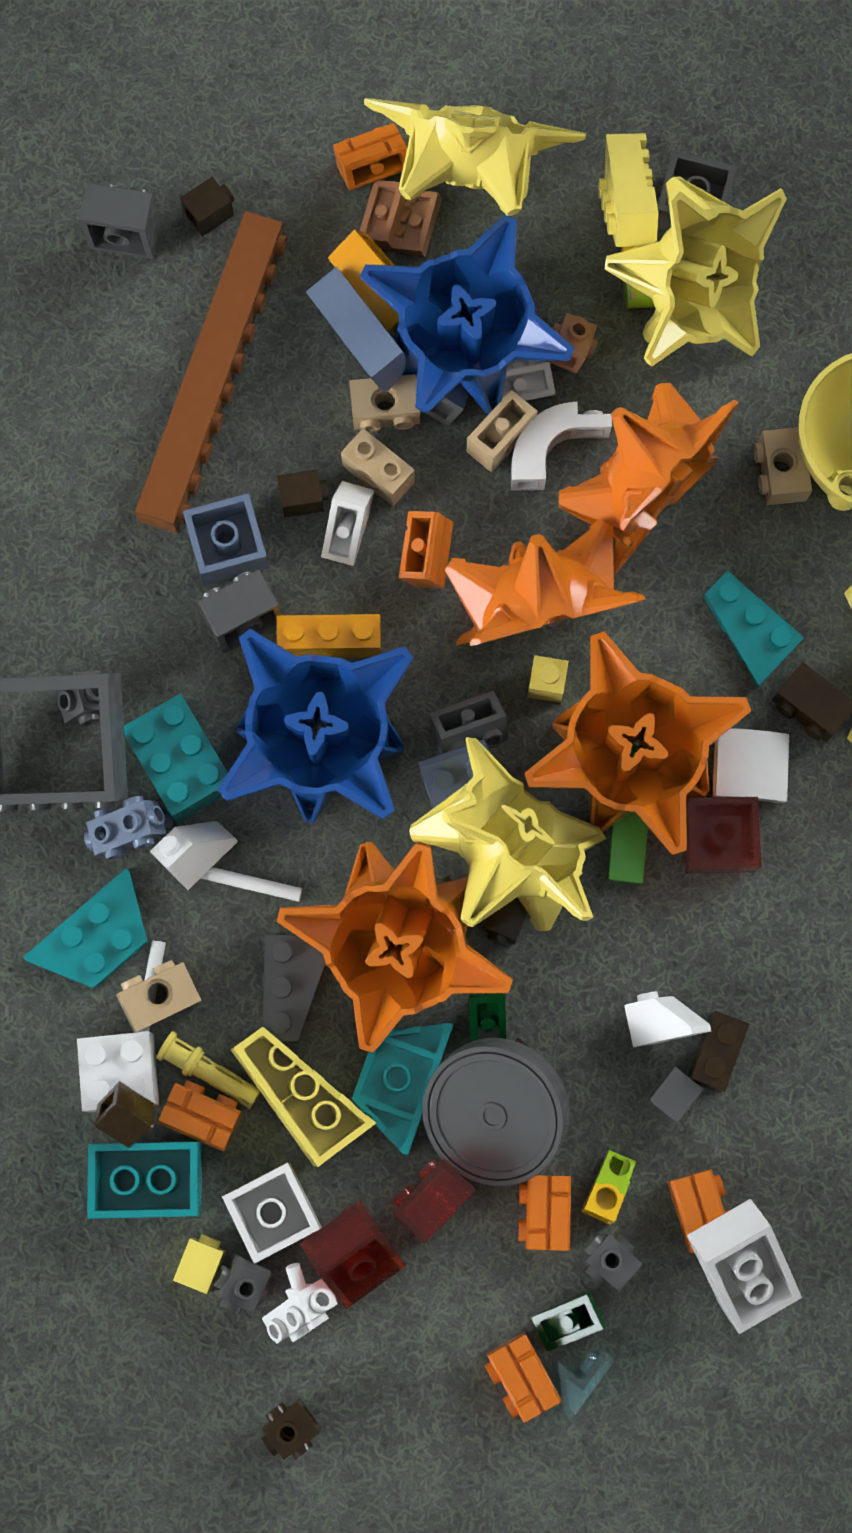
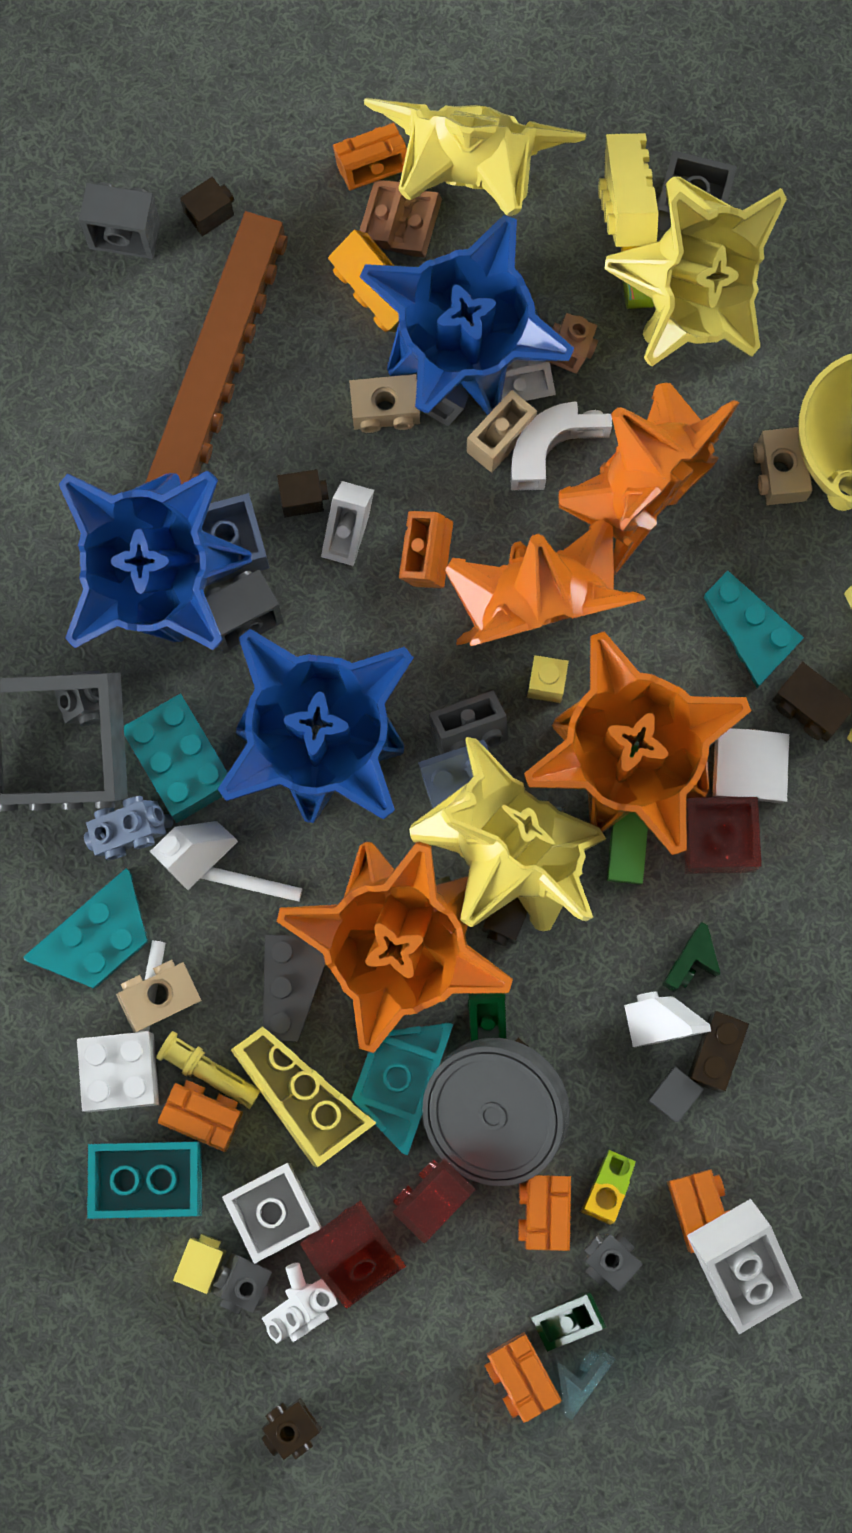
dark brown brick [94,1081,154,1148] -> none
light orange brick [277,614,381,658] -> none
sand blue brick [306,266,406,393] -> none
tan brick [341,428,415,507] -> none
none -> blue piece [59,471,252,650]
none -> dark green slope [662,922,720,992]

